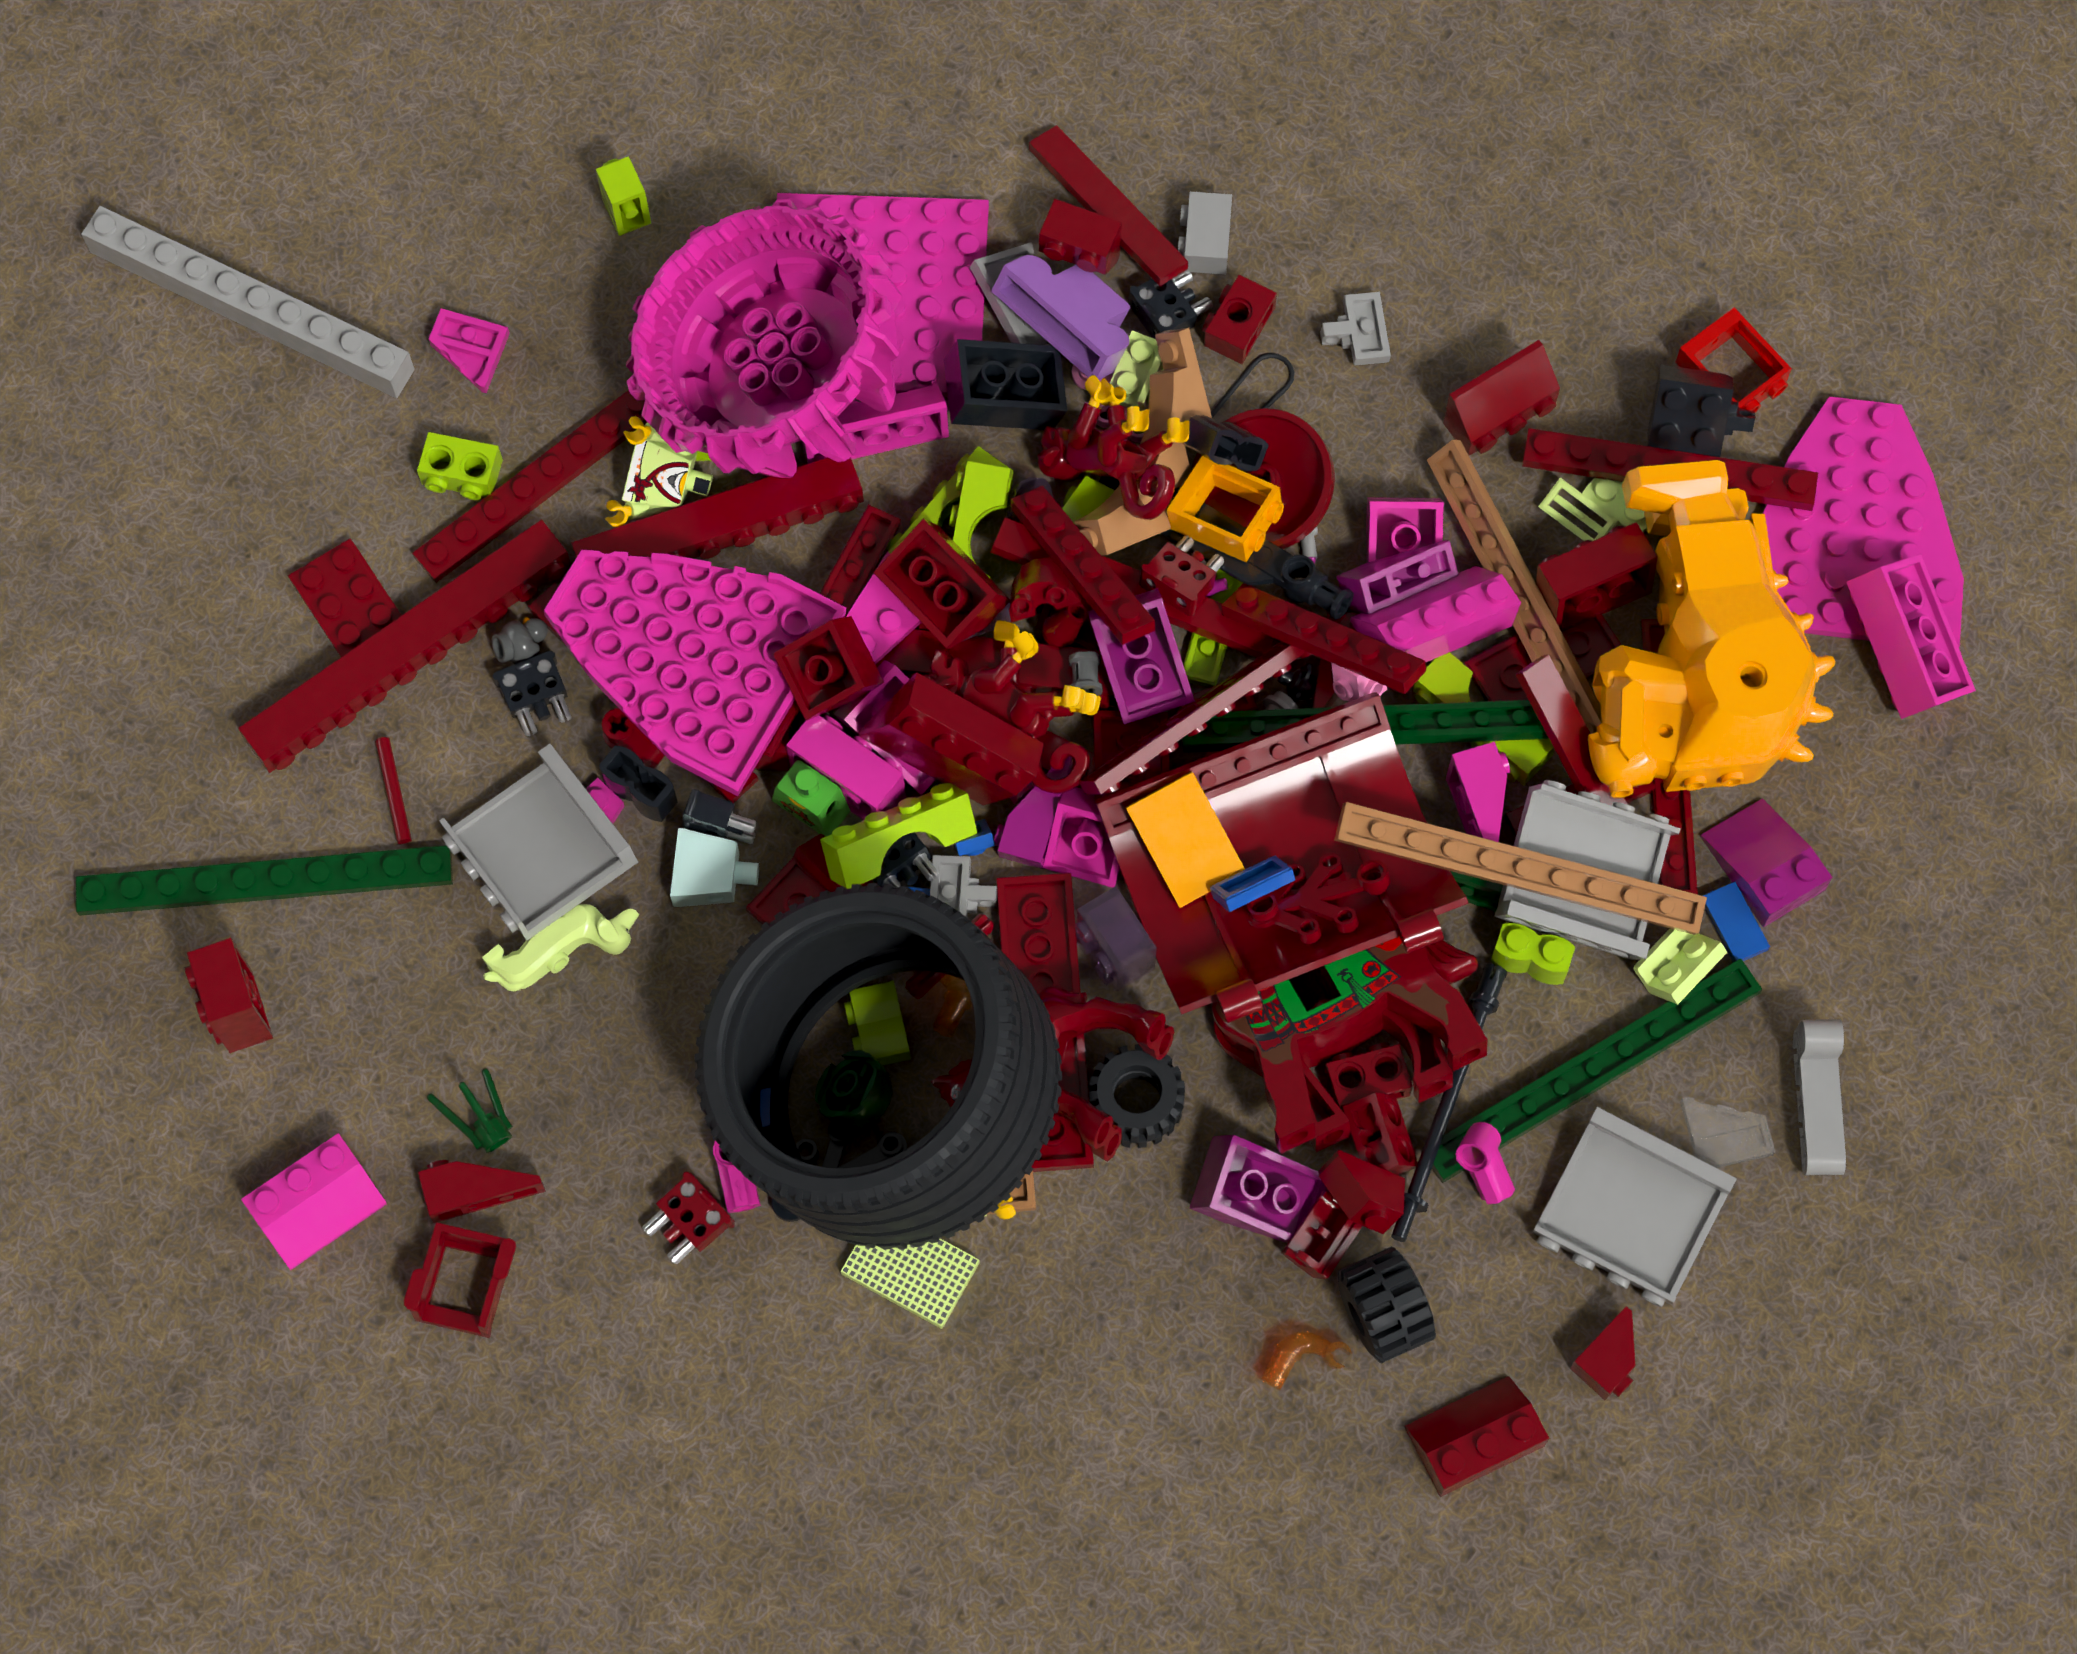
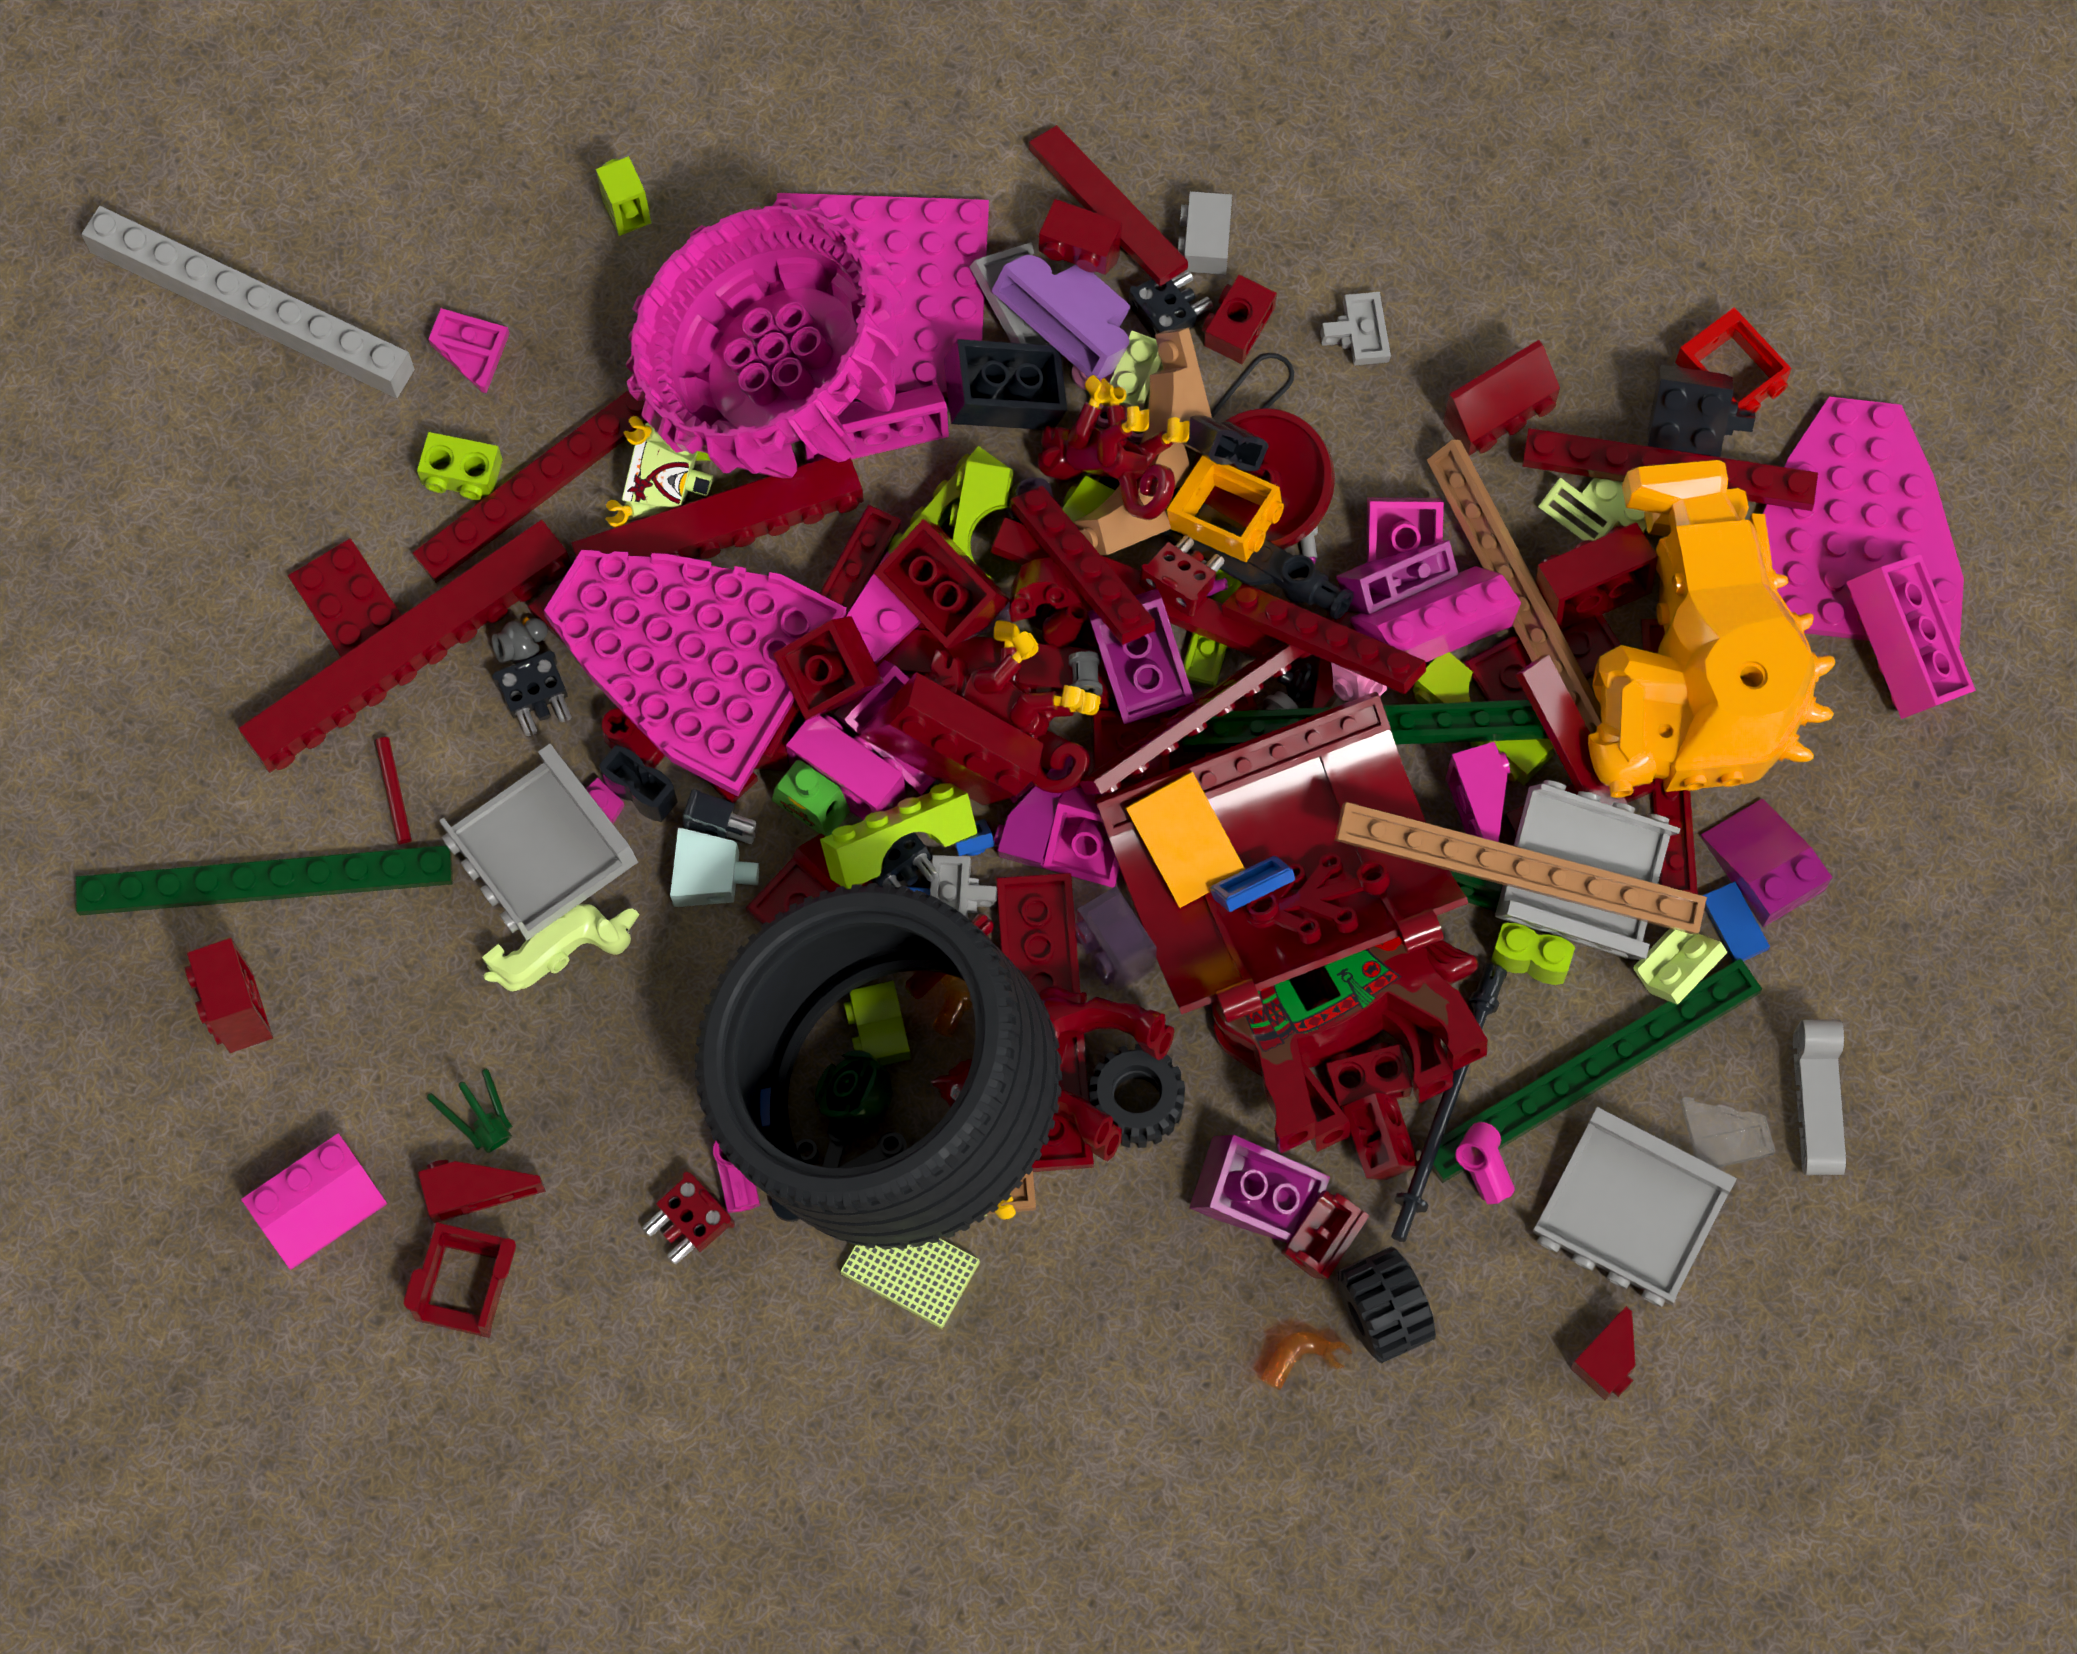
dark red slope [1318,1150,1405,1234] -> none
dark red slope [1404,1376,1550,1497] -> none

